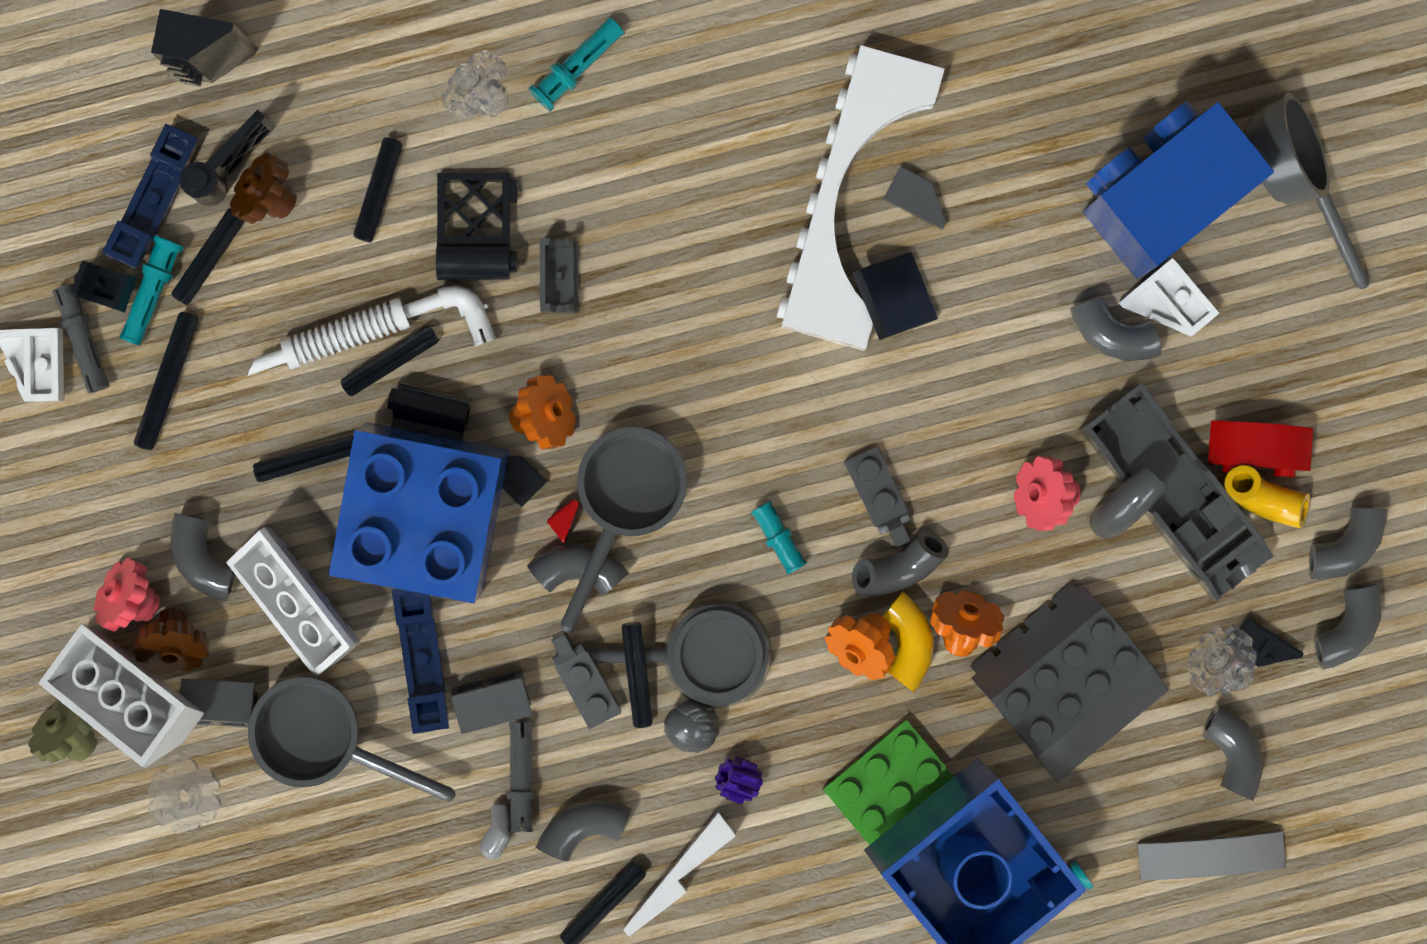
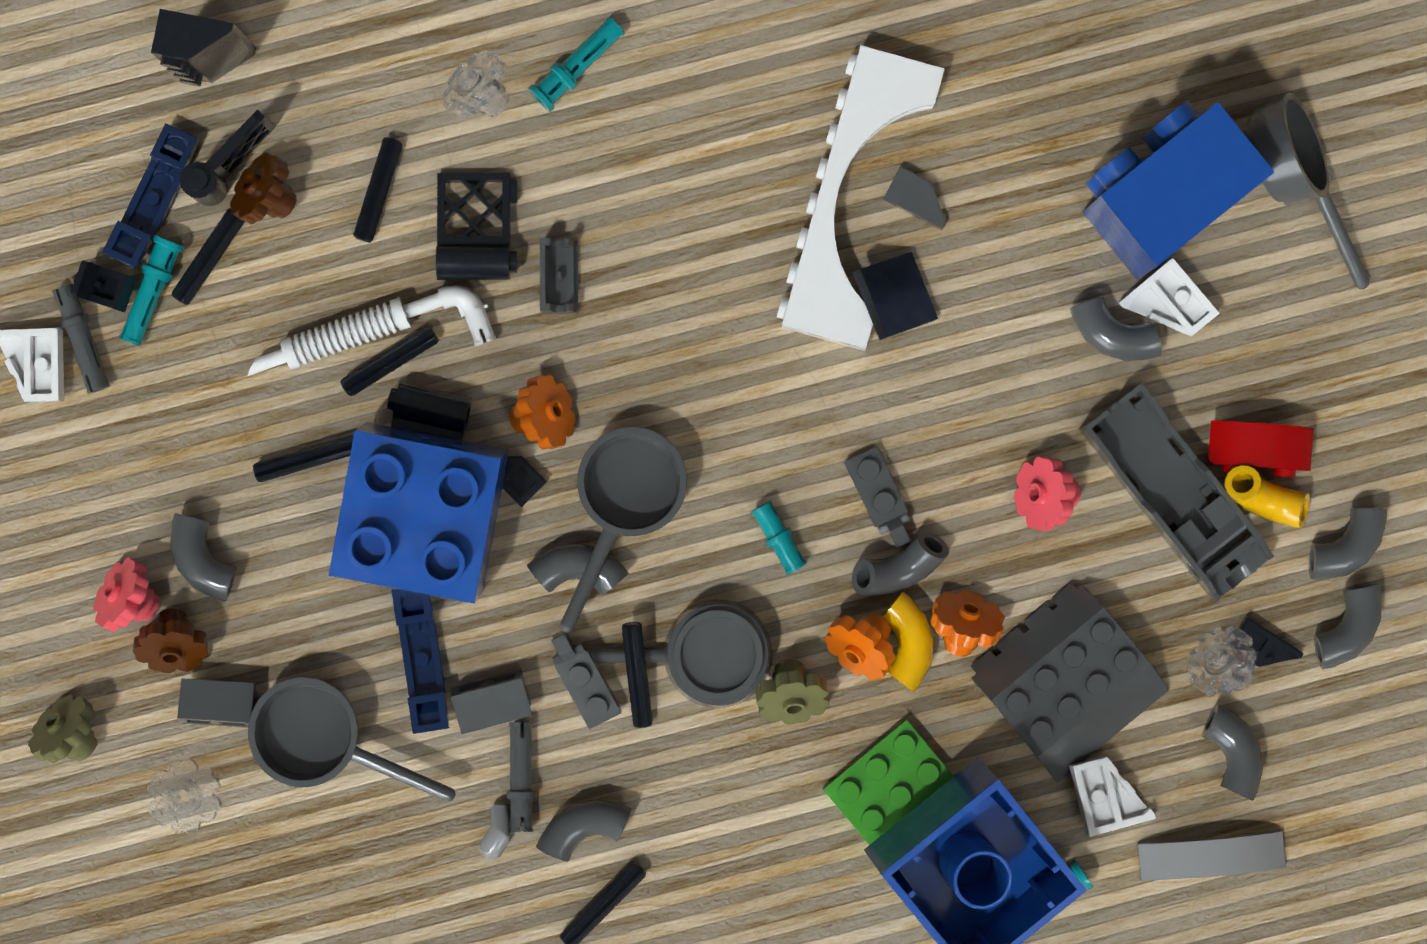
white slope [38,624,204,768] -> none
black axle [134,312,199,450] -> none
white slope [226,527,361,678] -> none
red slope [547,499,581,543] -> none
white slope [623,810,736,937] -> none
dark grey hair [664,700,720,753] -> none
dark purple gear [715,756,763,804] -> none
dark grey cylinder [1089,465,1168,539] -> none
none -> olive plant [756,659,830,724]
none -> white wing [1069,756,1156,837]

